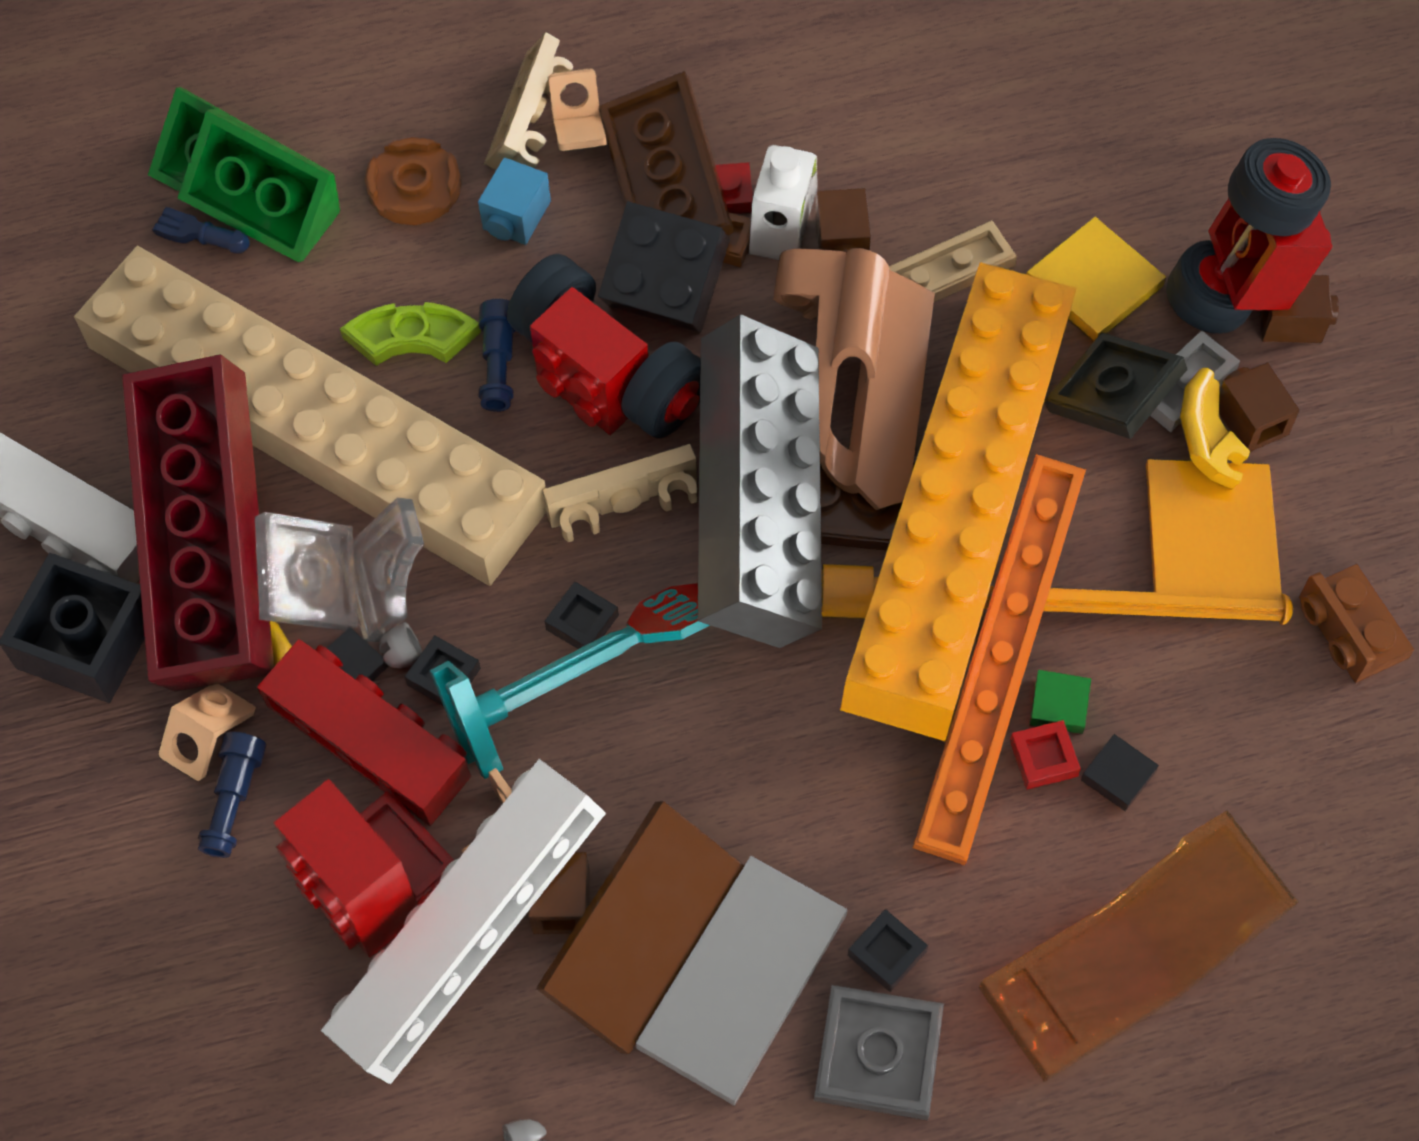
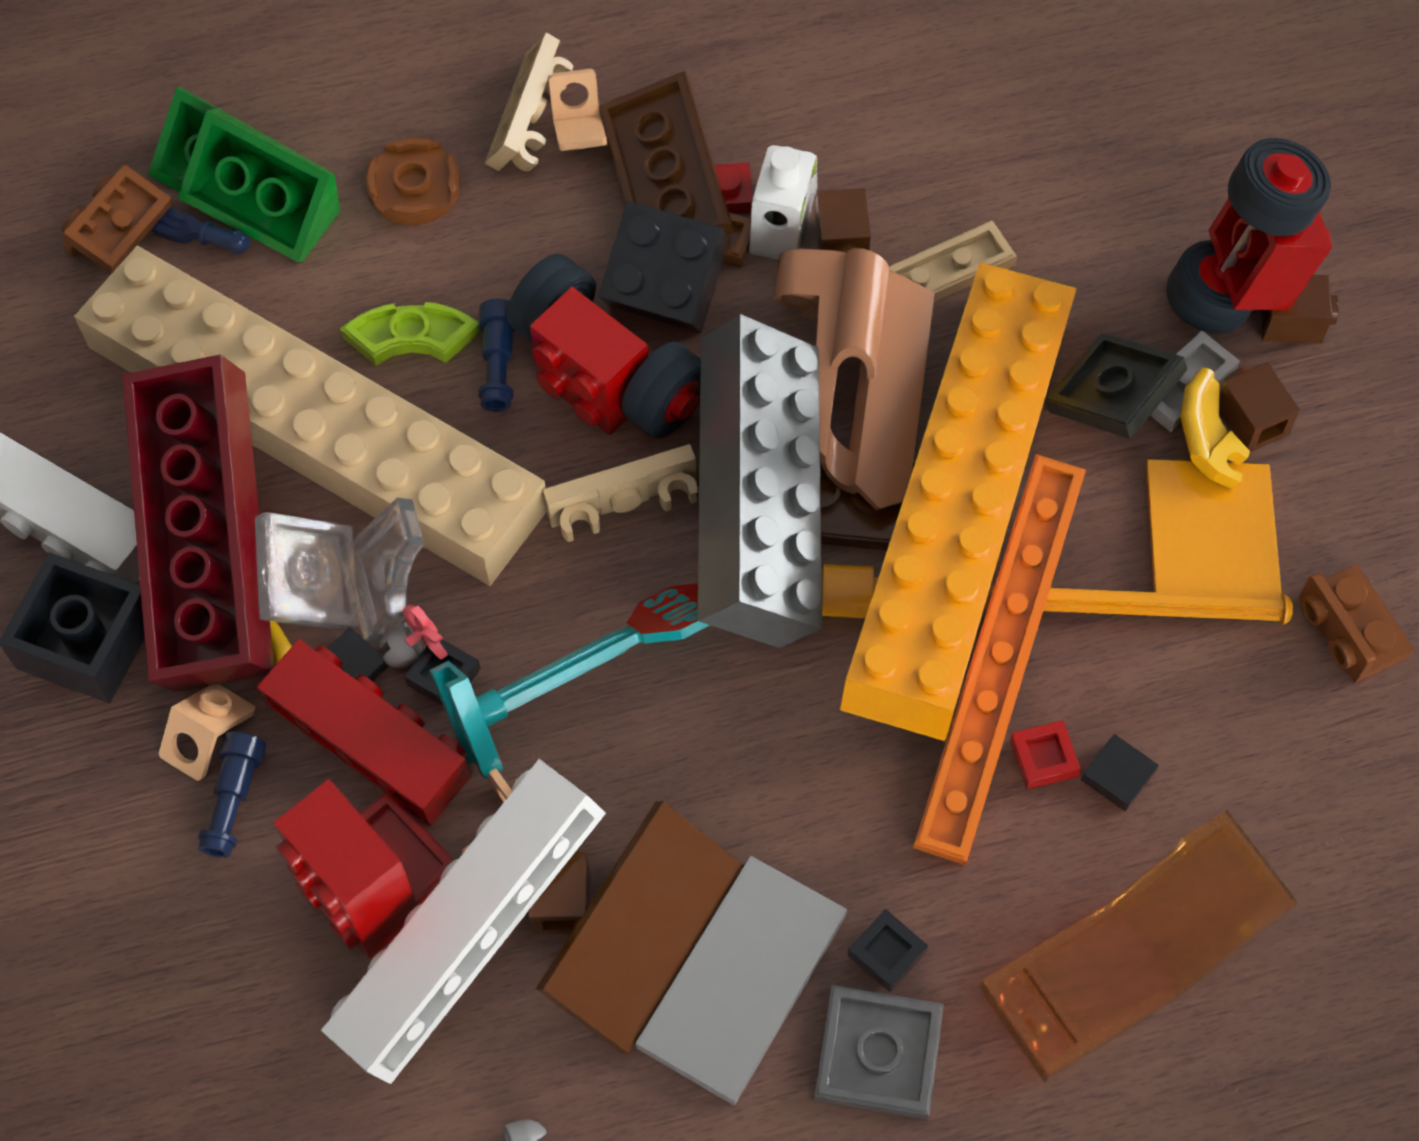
dark azure brick [478,157,551,245] -> none
black plate [544,581,619,649] -> none
yellow tile [1026,217,1166,341] -> none
green tile [1029,669,1091,734] -> none
none -> dark orange bracket [62,164,172,274]
none -> coral plant [402,604,448,660]

